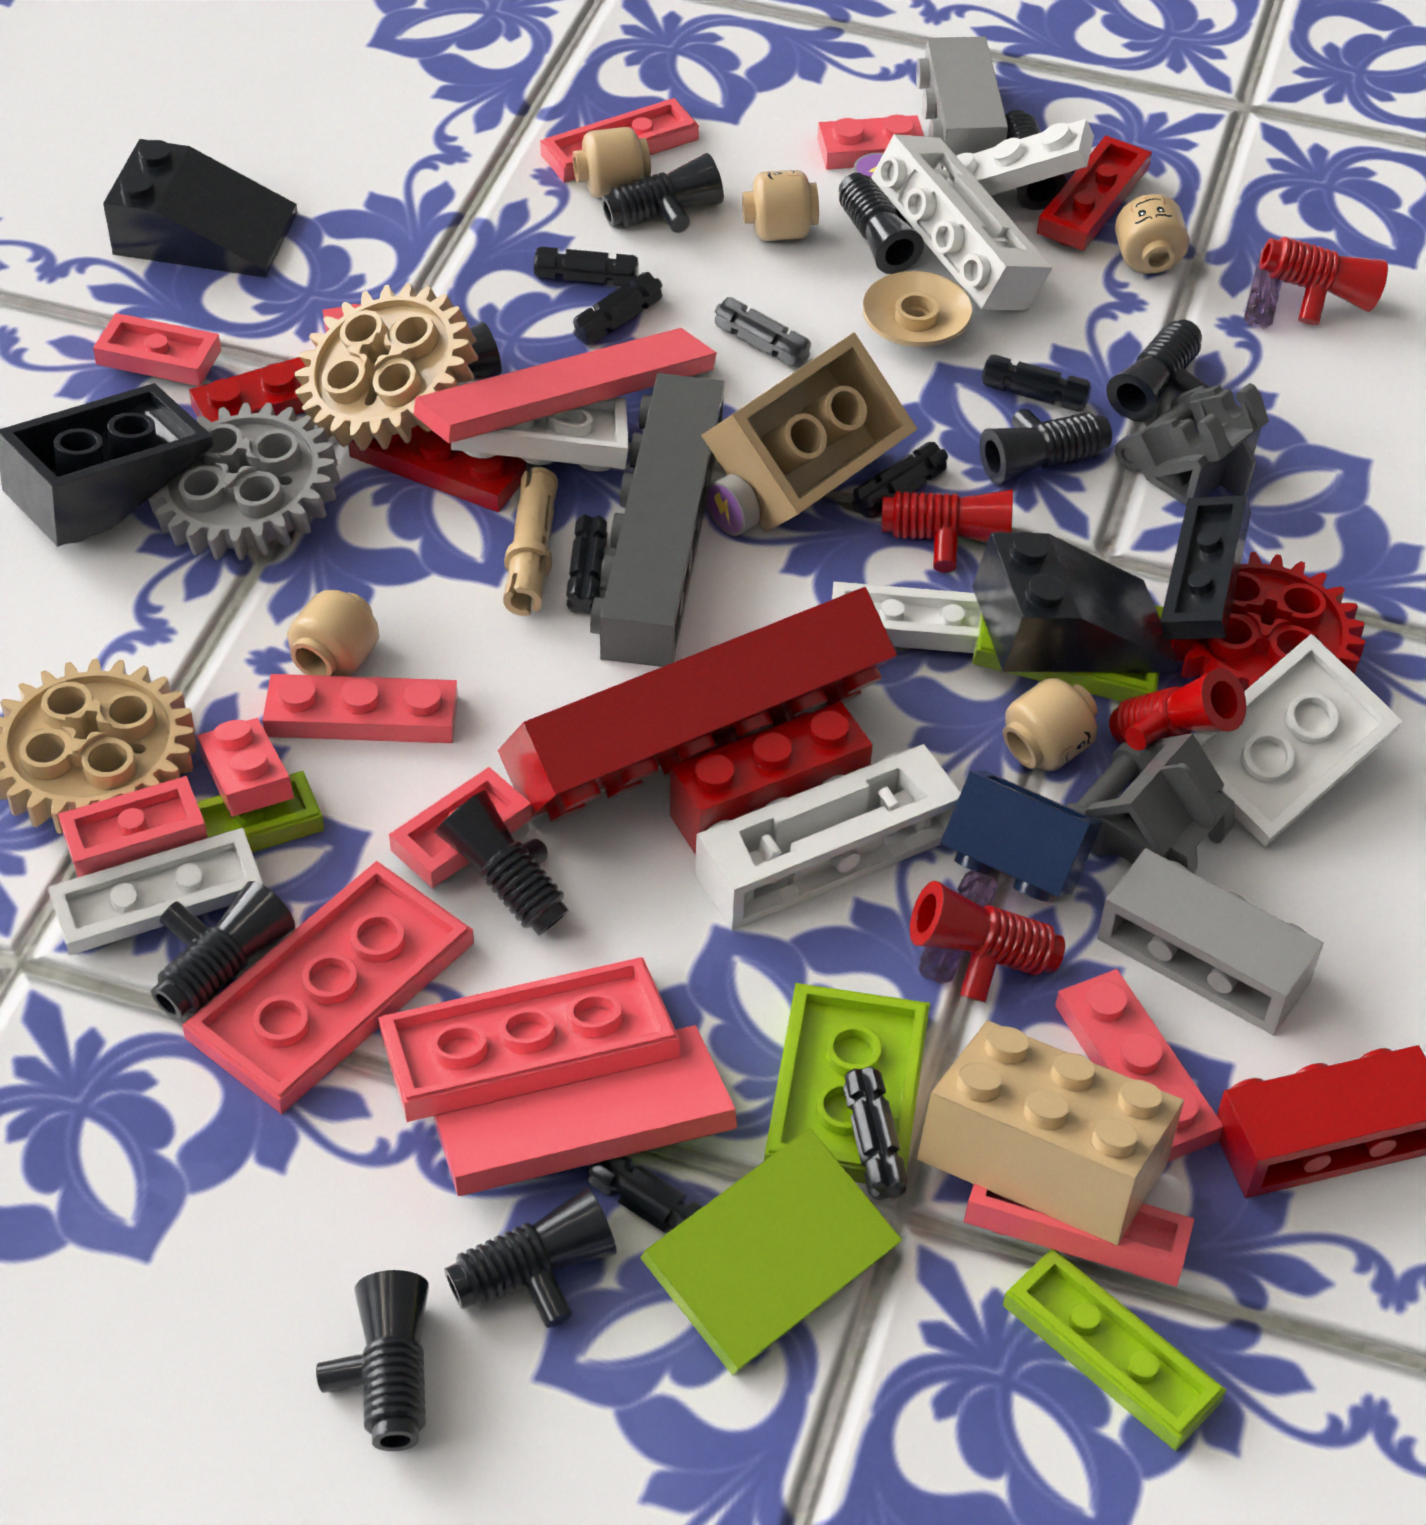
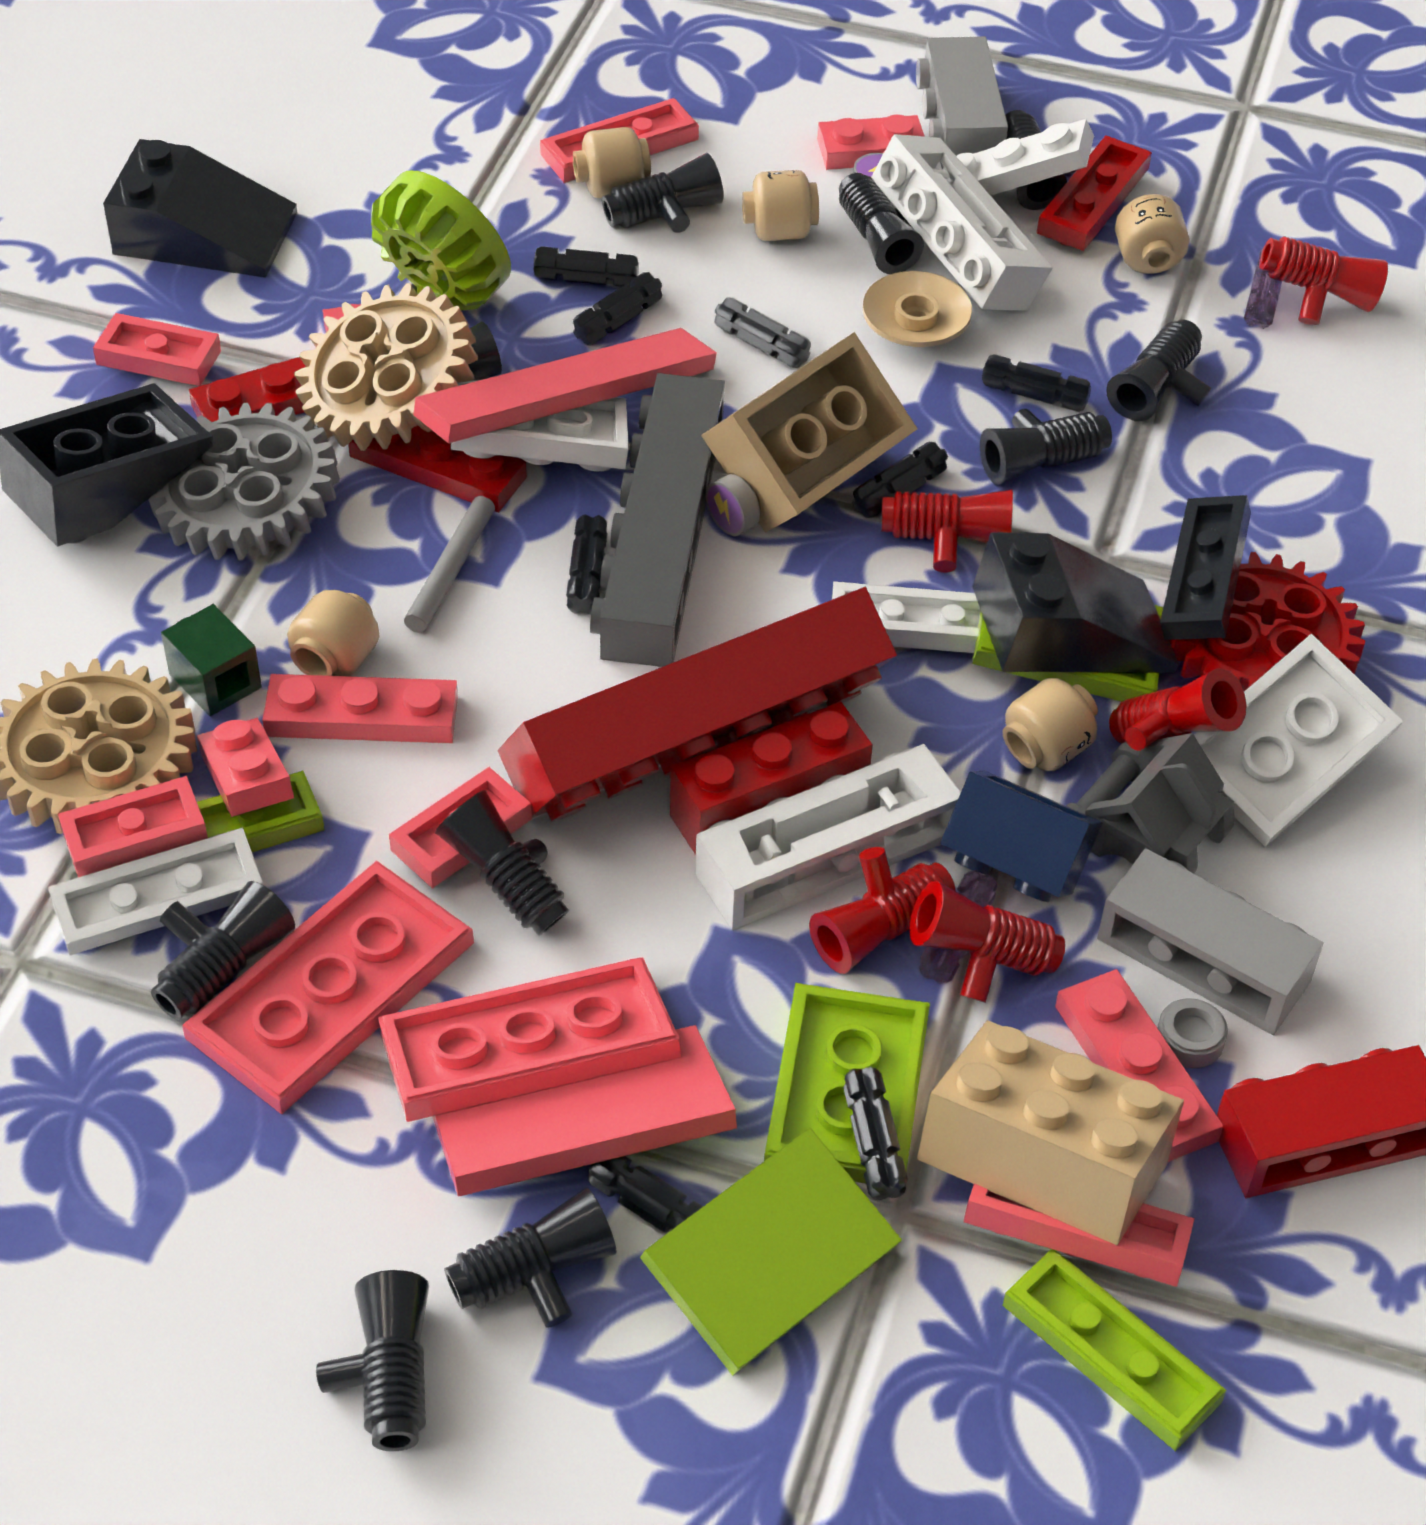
tan pin [503,467,558,616] -> none
dark grey piece [1114,383,1269,505] -> none
none -> dark green brick [161,603,262,717]
none -> lime gear [371,170,511,311]
none -> light grey bar [404,496,495,633]
none -> red piece [809,847,955,974]
none -> light grey tile [1157,998,1228,1068]

